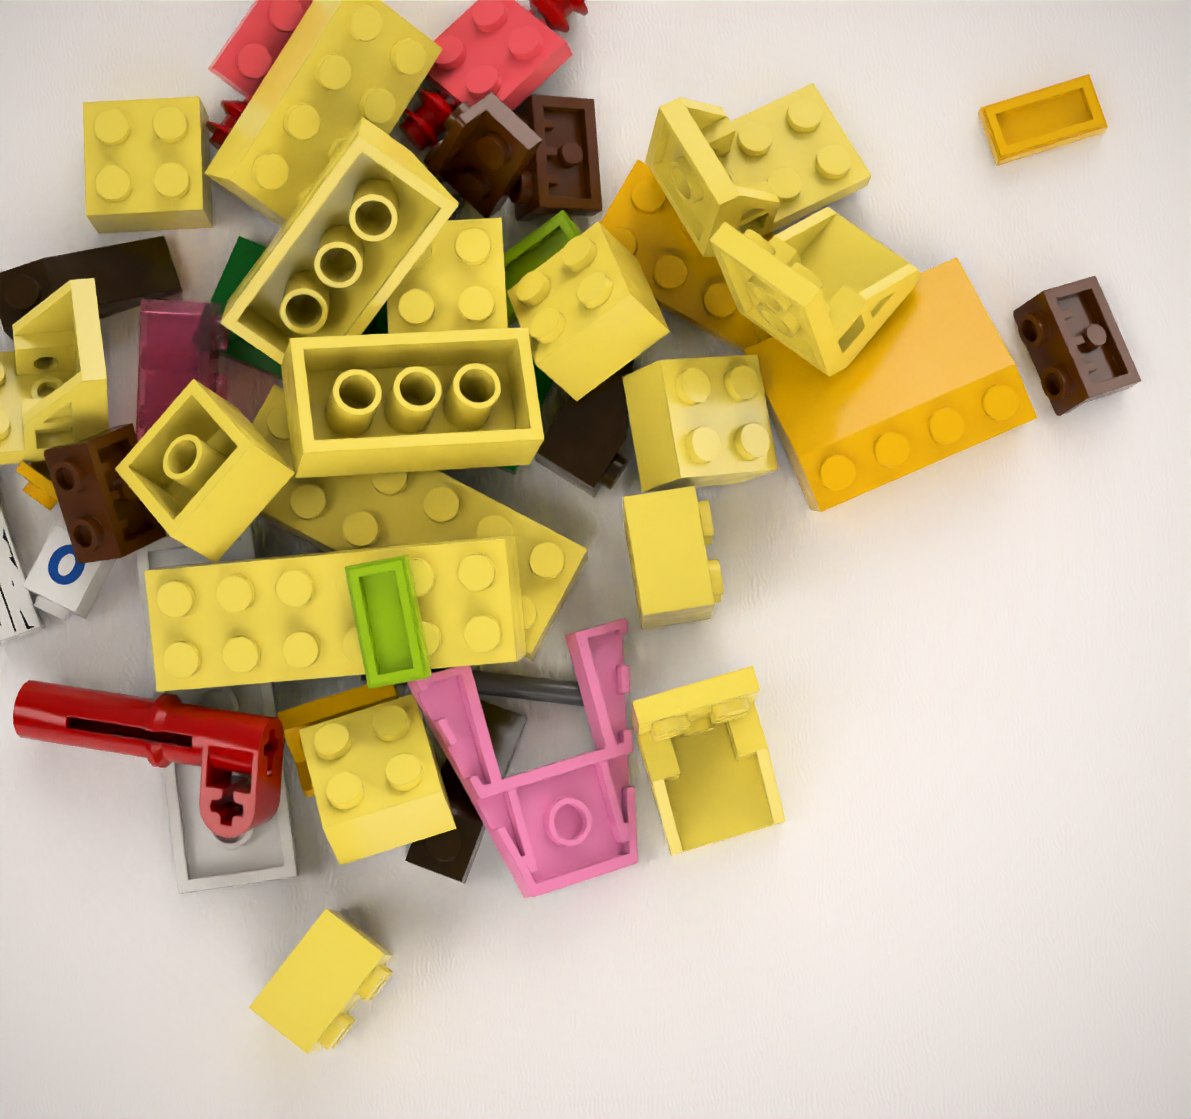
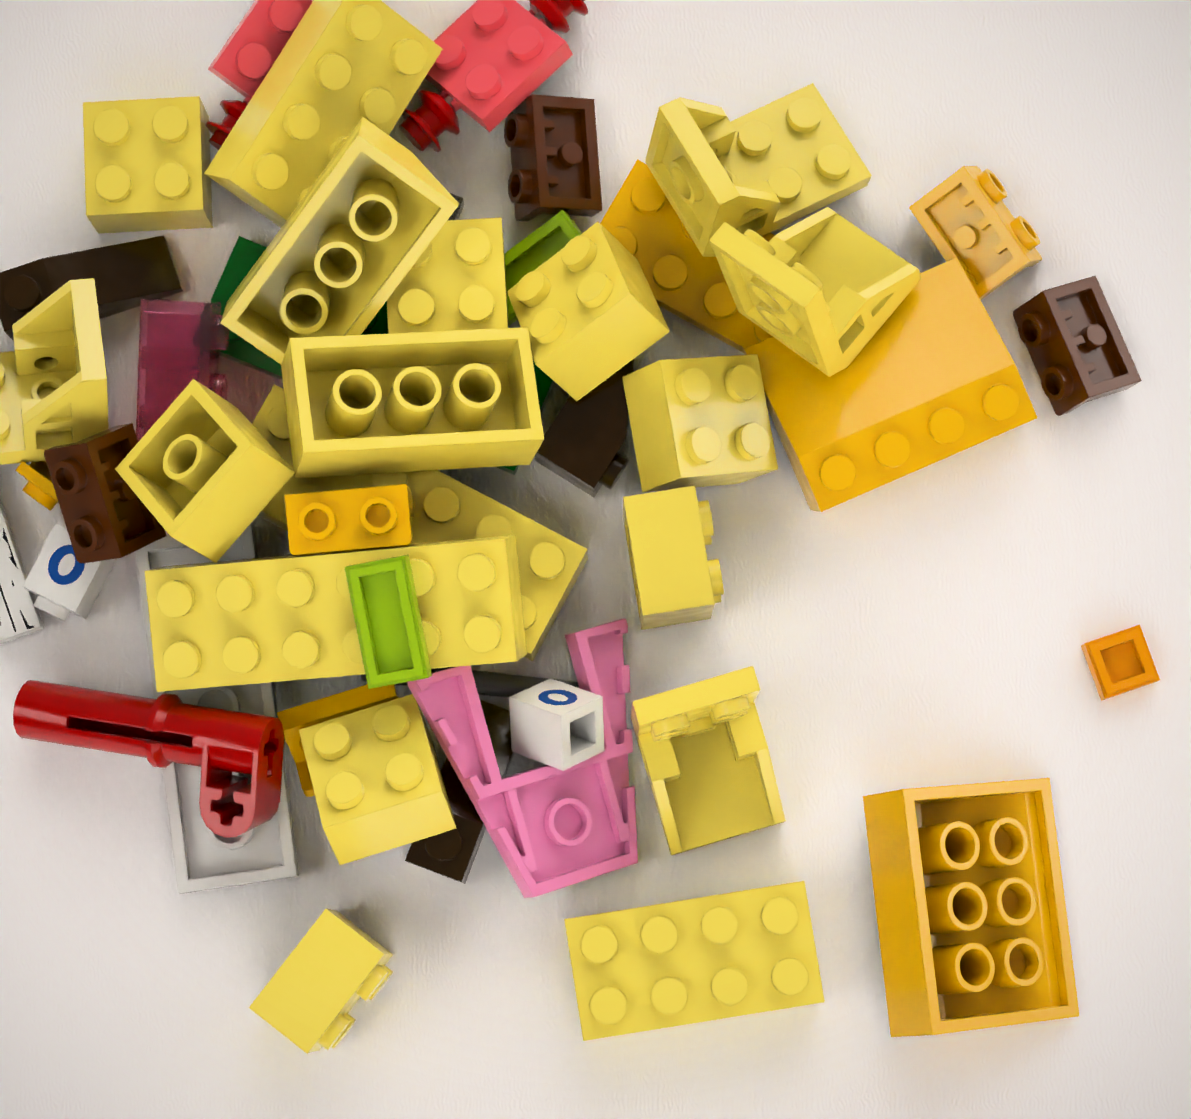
reddish brown bracket [423,92,543,218] -> none
yellow tile [978,74,1108,166] -> none
none -> yellow bracket [285,484,414,556]
none -> white brick [509,678,605,771]
none -> light yellow brick [564,881,825,1041]
none -> yellow slope [863,778,1079,1037]
none -> yellow bracket [909,166,1042,300]
none -> light orange tile [1081,624,1160,701]

